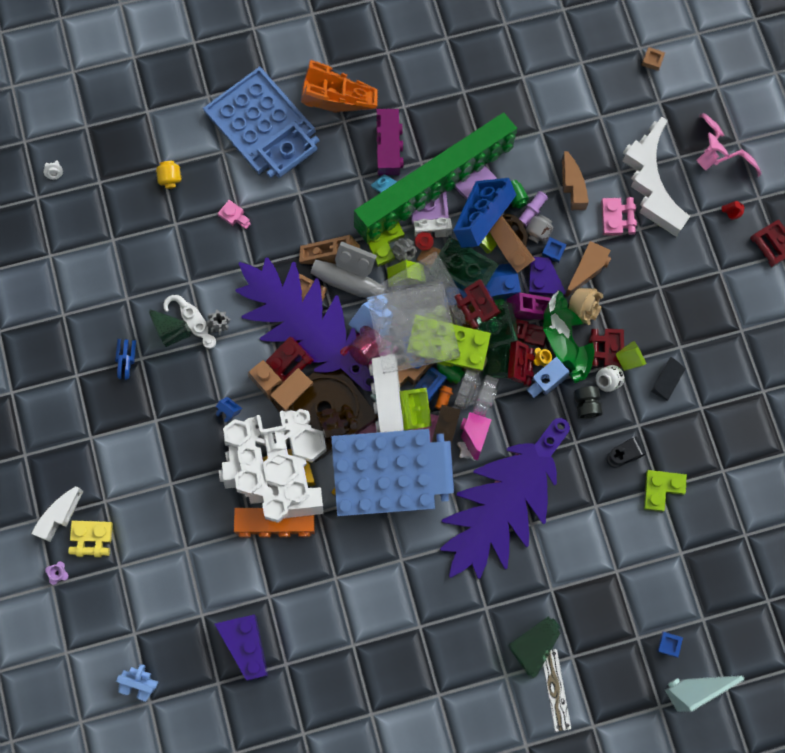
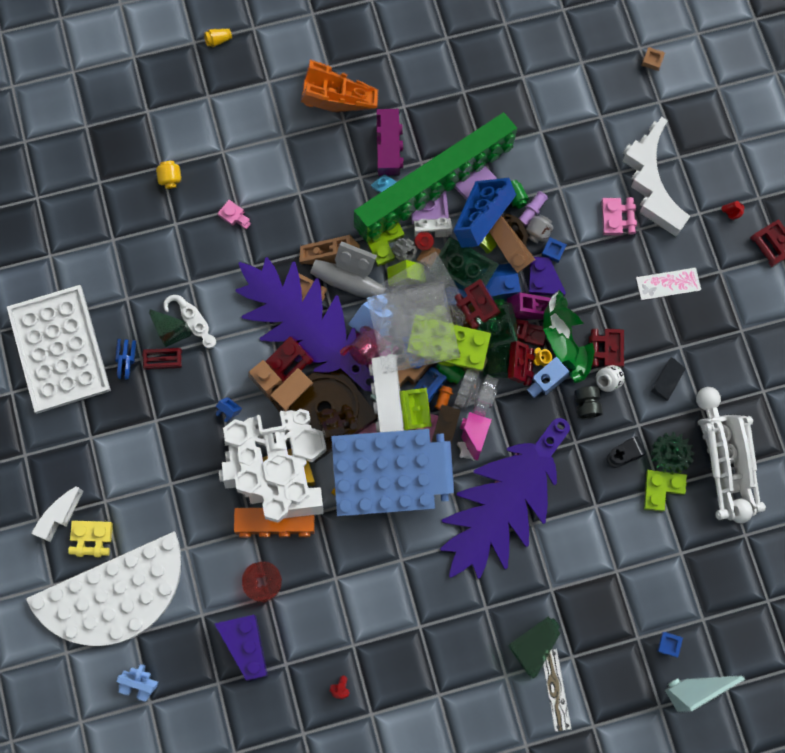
white plate [44,160,63,180] -> none
lavender plate [45,562,69,585] -> none
medium blue plate [203,67,320,178] -> none
light grey gear [206,310,230,335] -> none
medium nougat slope [562,151,589,210] -> none
medium nougat slope [565,241,611,297] -> none
tan cone [568,288,603,325] -> none
lime slope [616,341,647,371] -> none
bright pink plant [697,113,761,177] -> none
none -> white plate [7,285,111,414]
none -> white plate [26,531,181,646]
none -> dark red tile [143,348,182,370]
none -> yellow cone [204,28,232,47]
none -> clear red plate [242,562,282,602]
none -> red plate [330,676,350,699]
none -> white sticker [636,268,701,300]
none -> clear green gear [651,432,695,475]
none -> white piece [696,387,766,523]

